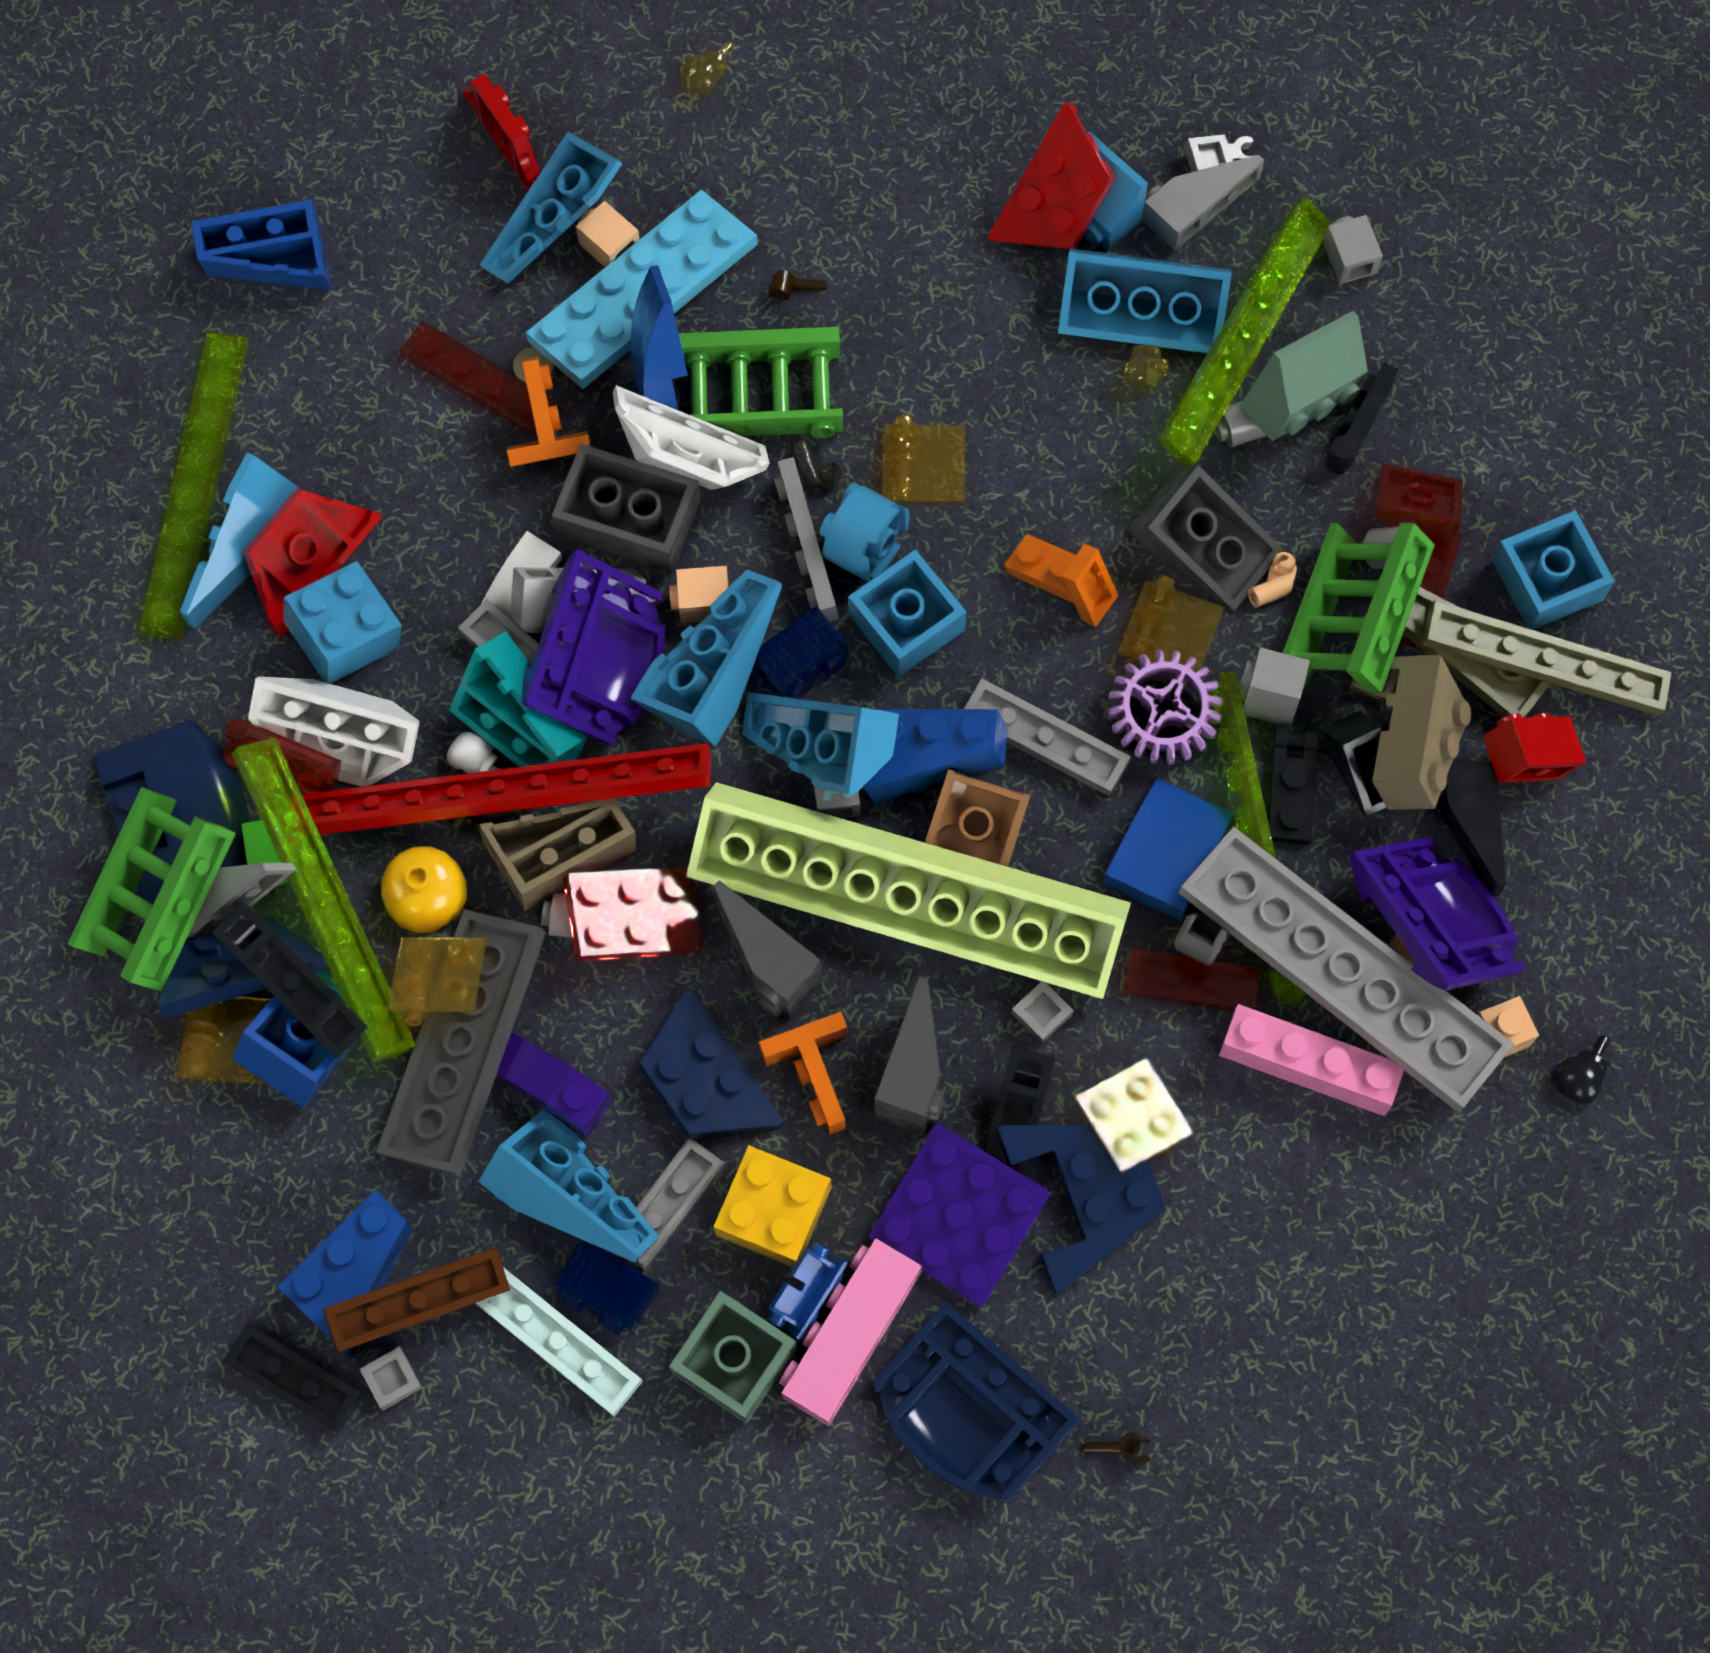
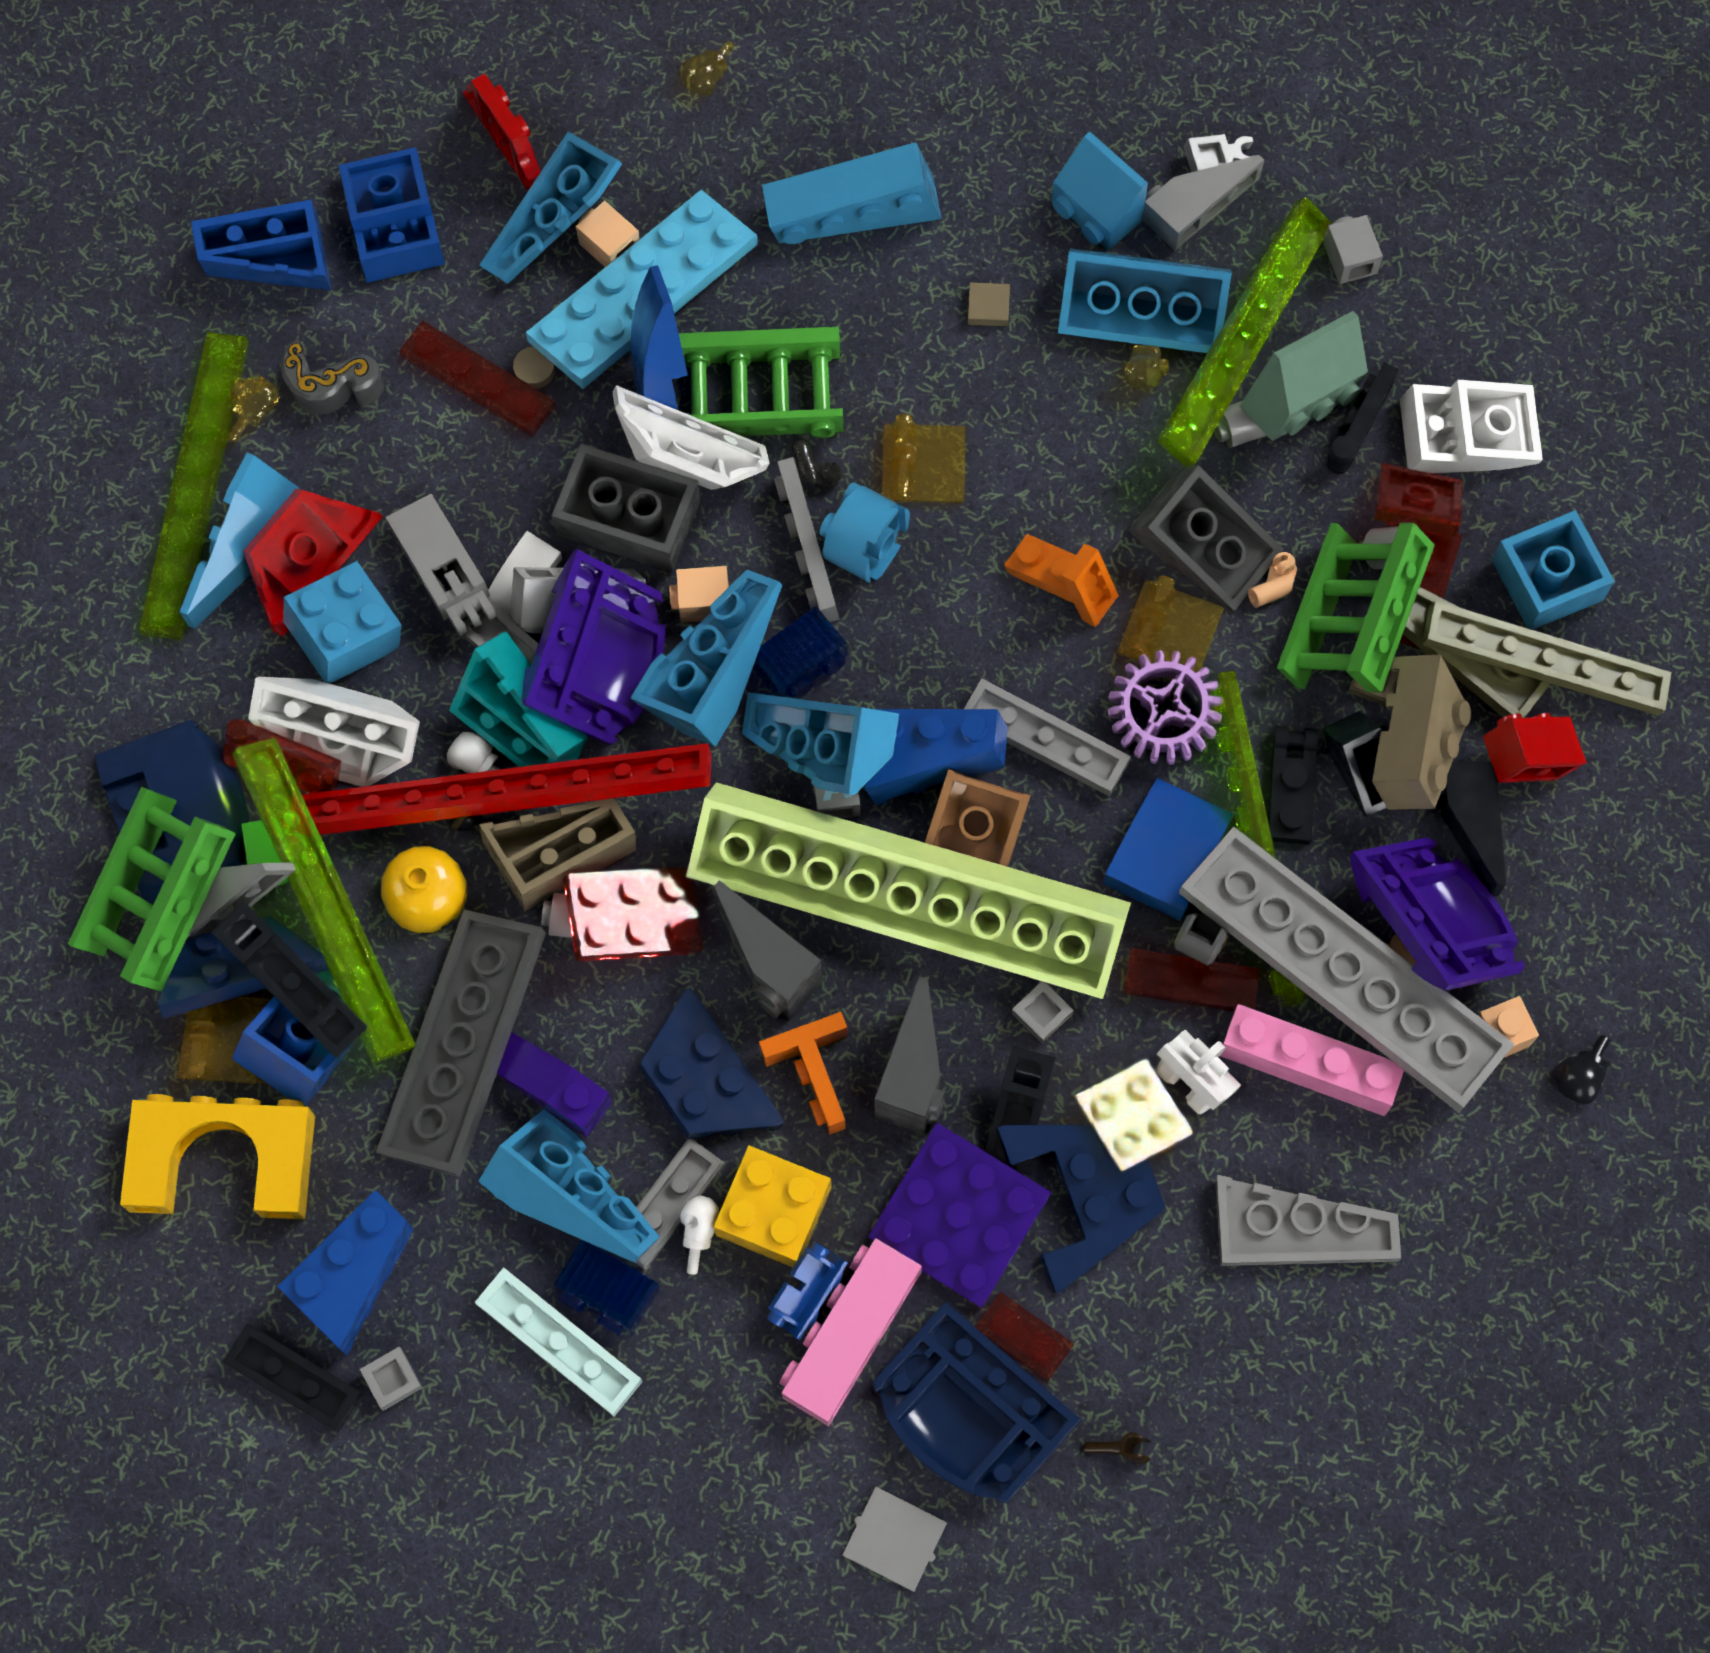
reddish brown plate [322,1247,511,1352] -> none
clear yellow hinge [387,937,487,1026] -> none
orange bracket [507,356,591,467] -> none
sand green brick [669,1291,797,1424] -> none
dark brown hand [769,270,827,300] -> none
dark azure brick [848,549,967,677] -> none
red wing [987,102,1116,249] -> none
light grey brick [1236,647,1310,727] -> none
none -> yellow arch [120,1094,315,1220]
none -> clear yellow piece [226,375,279,444]
none -> dark grey animal [280,338,384,415]
none -> blue slope [339,147,445,283]
none -> light grey hinge [386,494,497,636]
none -> white piece [680,1195,719,1274]
none -> dark azure wedge [762,142,942,244]
none -> light grey piece [842,1487,947,1592]
none -> dark tan tile [968,282,1010,326]
none -> clear red plate [976,1292,1074,1382]
none -> white hips [1156,1030,1241,1114]
none -> light grey wing [1215,1175,1401,1266]
none -> white slope [1400,380,1542,474]

